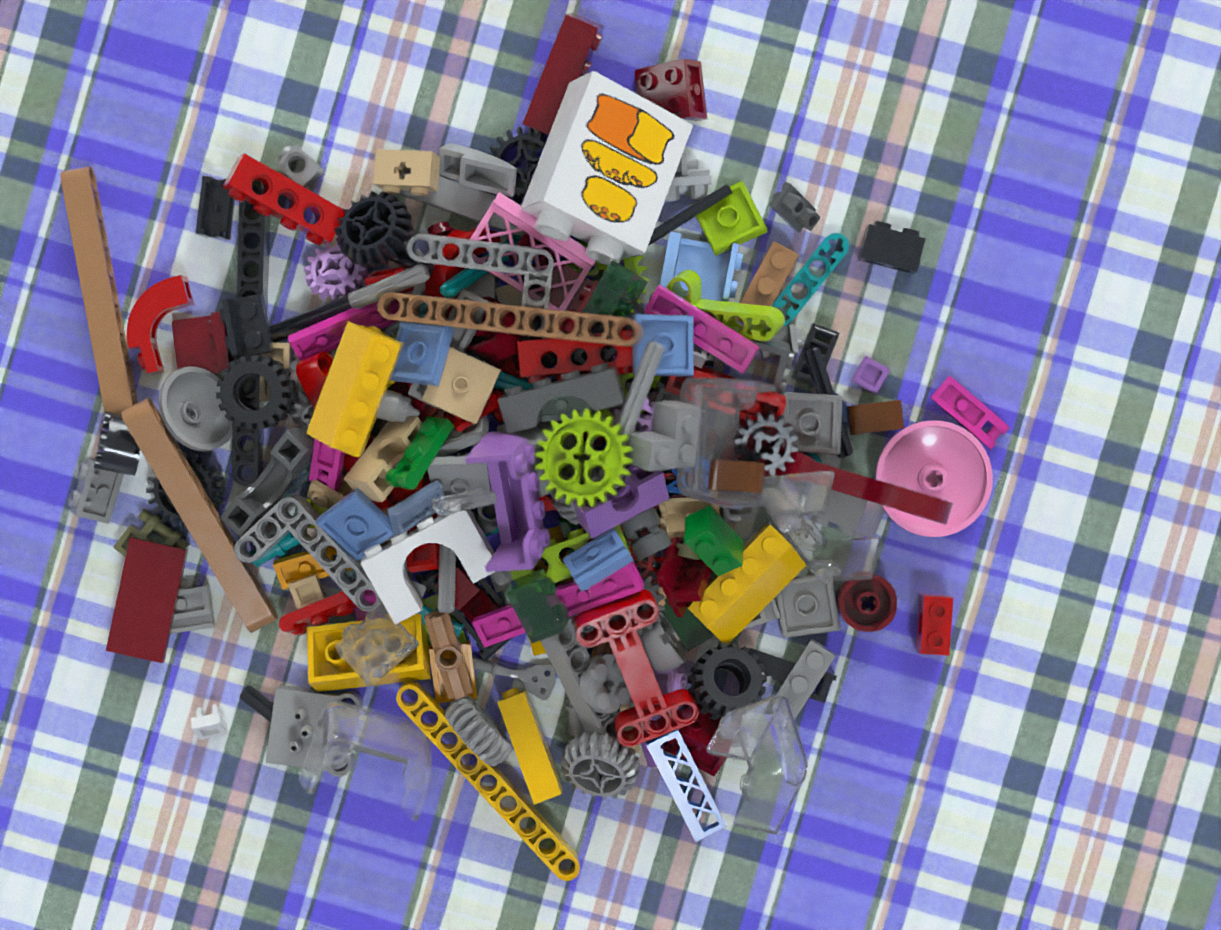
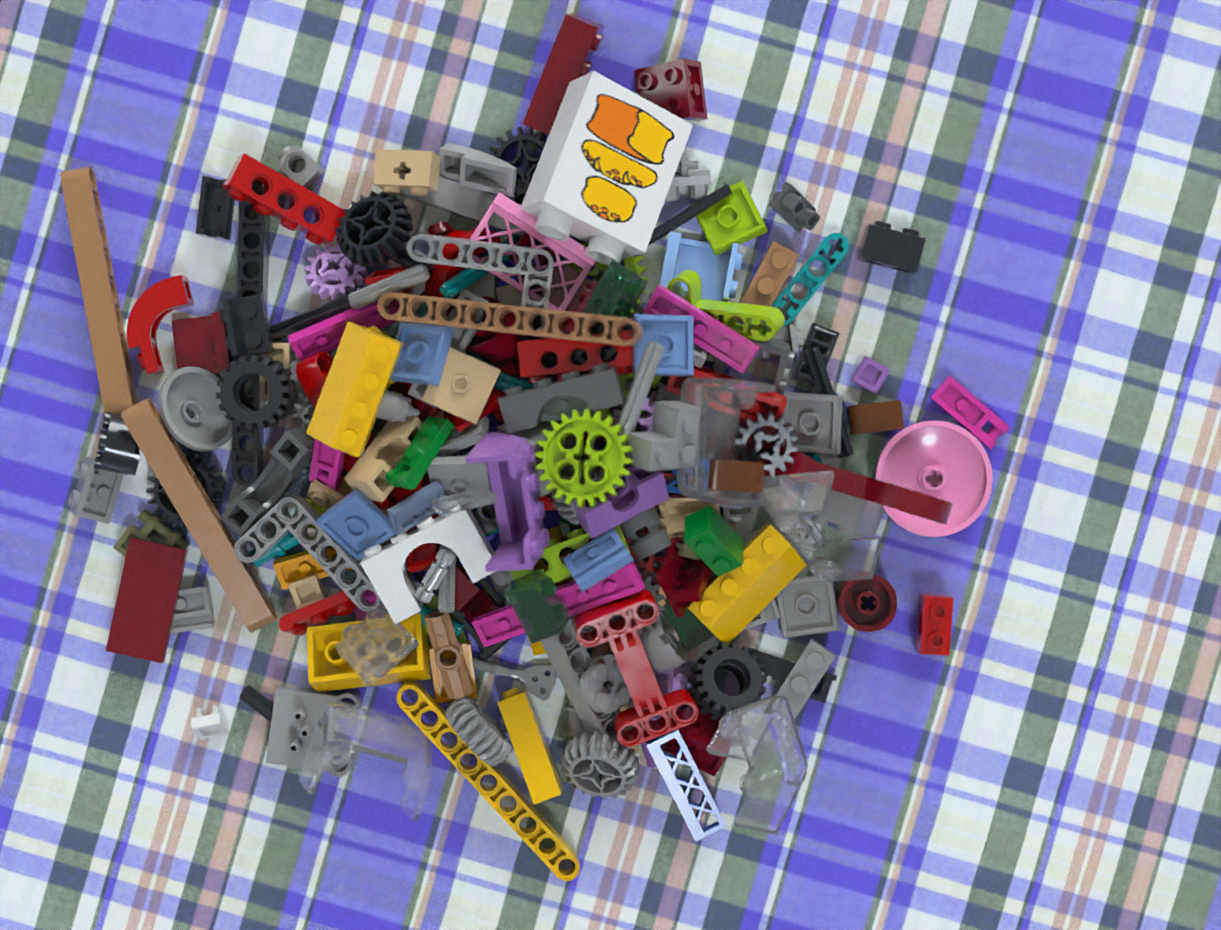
none -> light grey axle [414,548,455,603]

